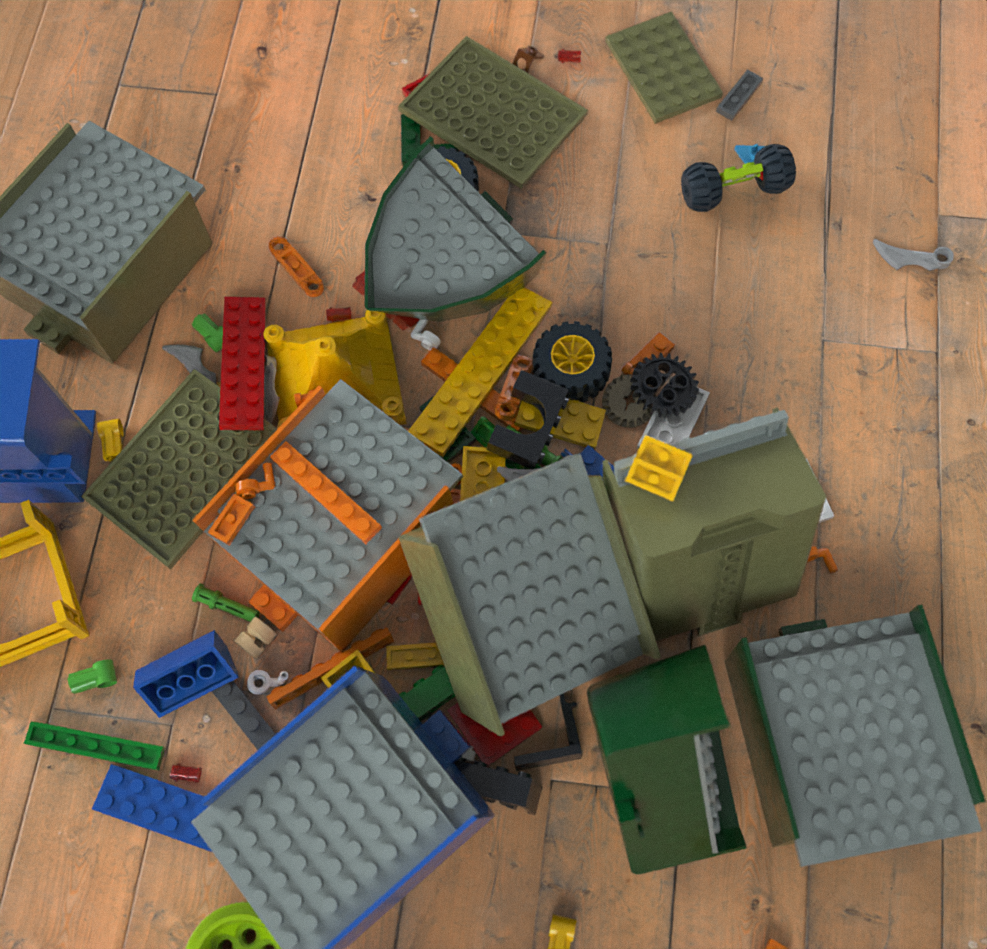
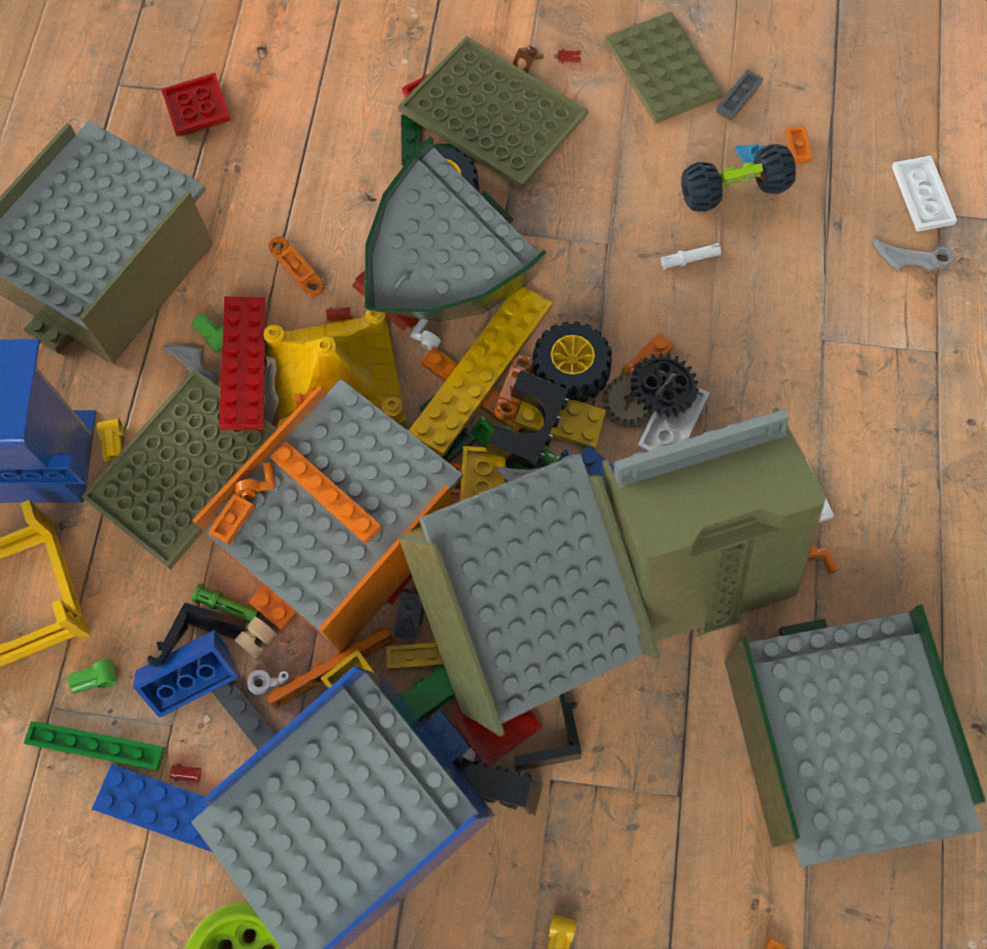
dark green piece [587,645,747,875] -> none
yellow slope [625,435,693,501] -> none
none -> black hinge [147,603,245,667]
none -> red plate [161,73,231,137]
none -> black brick [394,588,424,640]
none -> white pin [661,243,721,269]
none -> orange plate [785,126,813,164]
none -> white plate [892,156,957,232]

